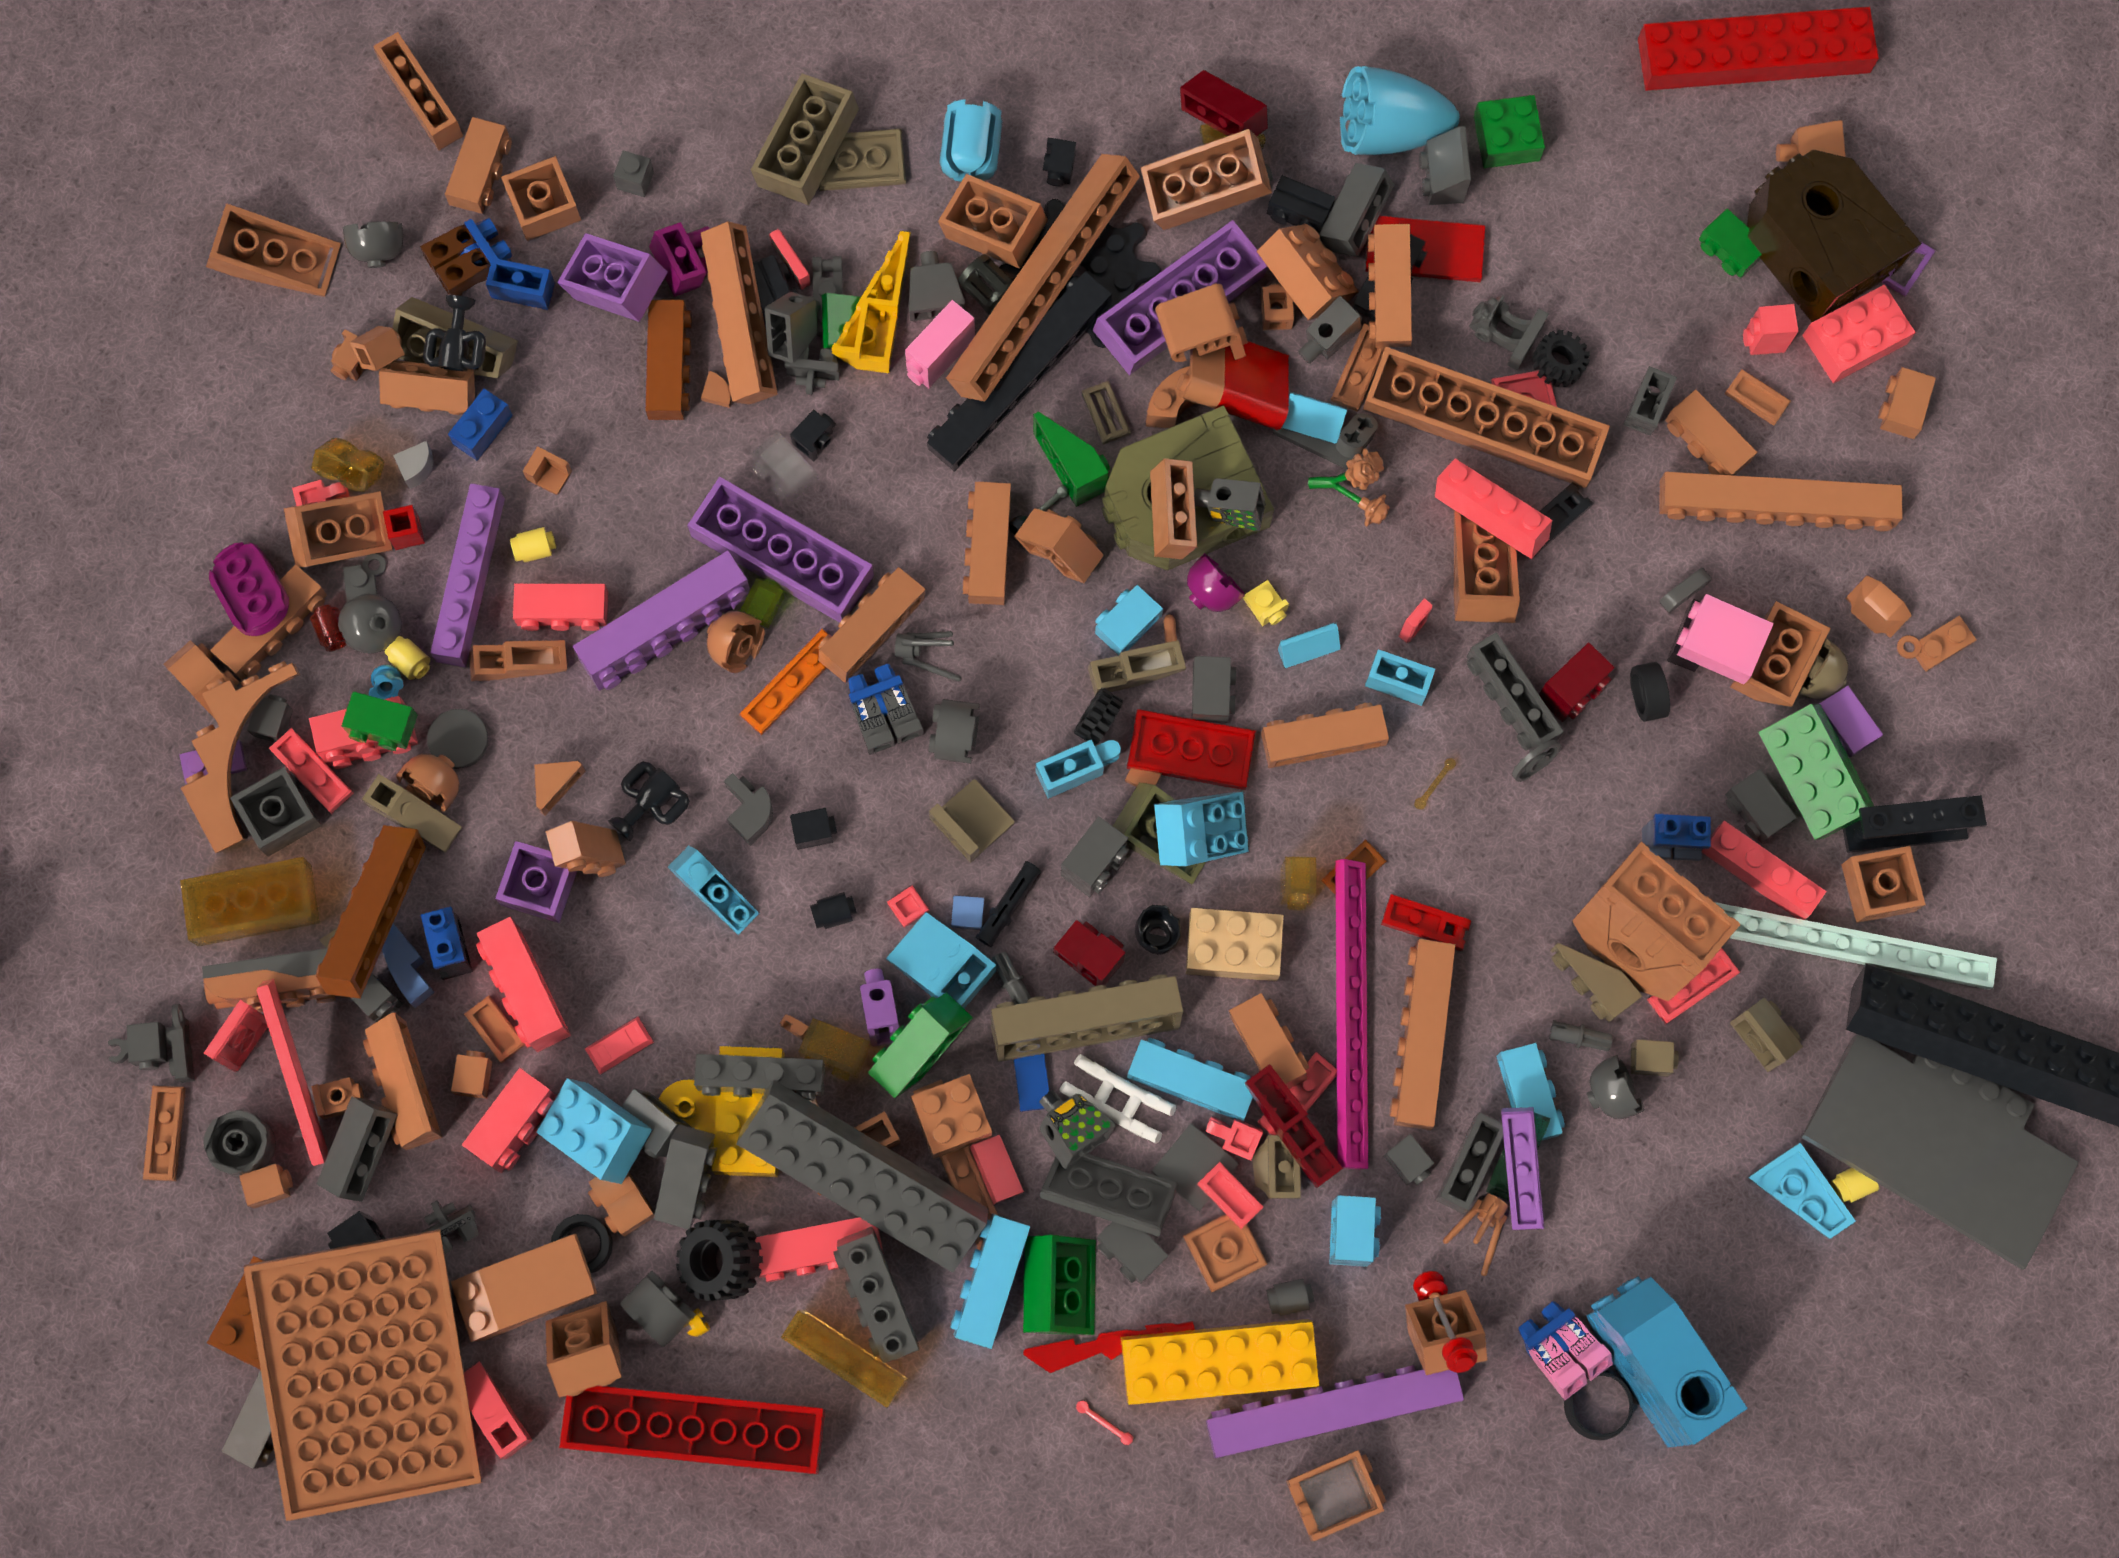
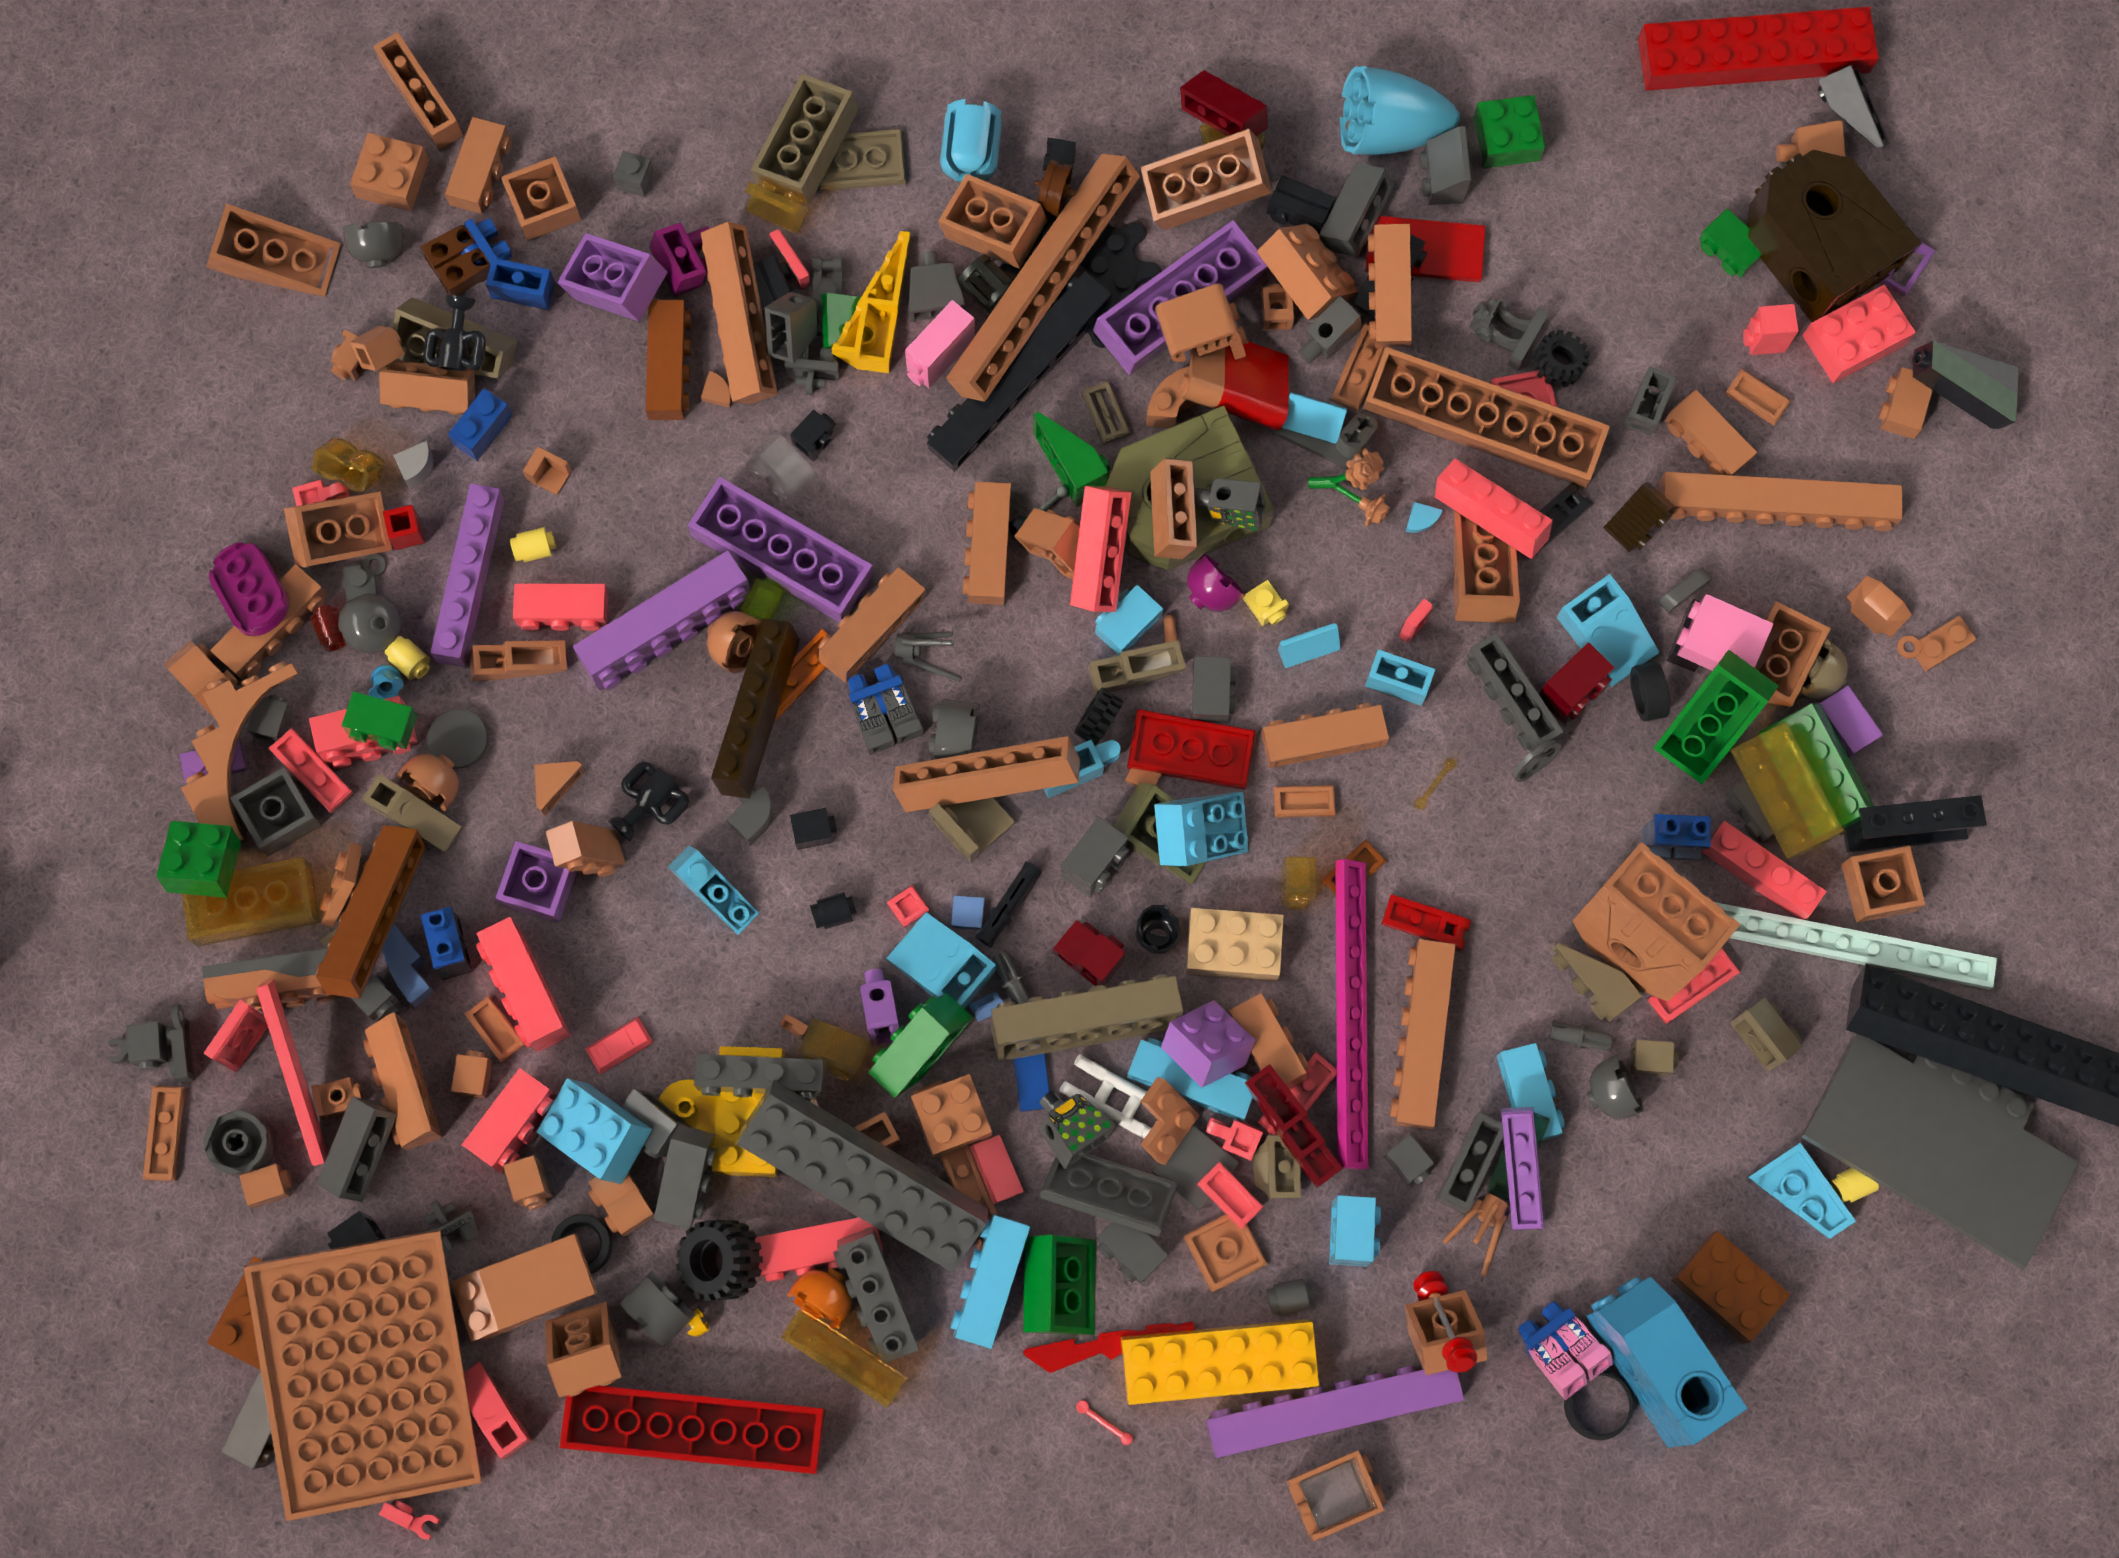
none -> green brick [156,821,241,898]
none -> nougat plate [319,842,362,927]
none -> nougat brick [350,132,429,212]
none -> coral plate [379,1500,441,1540]
none -> nougat brick [503,1155,553,1210]
none -> dark brown brick [711,619,800,799]
none -> clear yellow bracket [745,179,810,233]
none -> orange cylinder [787,1269,852,1329]
none -> nougat brick [893,736,1080,812]
none -> medium blue tile [969,992,1003,1022]
none -> reddish brown wheel [1034,159,1075,216]
none -> coral brick [1070,486,1132,612]
none -> nougat plate [1140,1077,1200,1165]
none -> medium lavender brick [1161,1000,1255,1088]
none -> nougat tile [1273,785,1336,818]
none -> medium azure tile [1405,502,1443,533]
none -> medium azure slope [1556,574,1660,687]
none -> dark brown brick [1603,482,1674,552]
none -> green brick [1653,649,1779,784]
none -> dark orange brick [1671,1230,1791,1344]
none -> clear yellow brick [1730,721,1847,860]
none -> slope [1818,64,1889,148]
none -> slope [1912,340,2019,429]

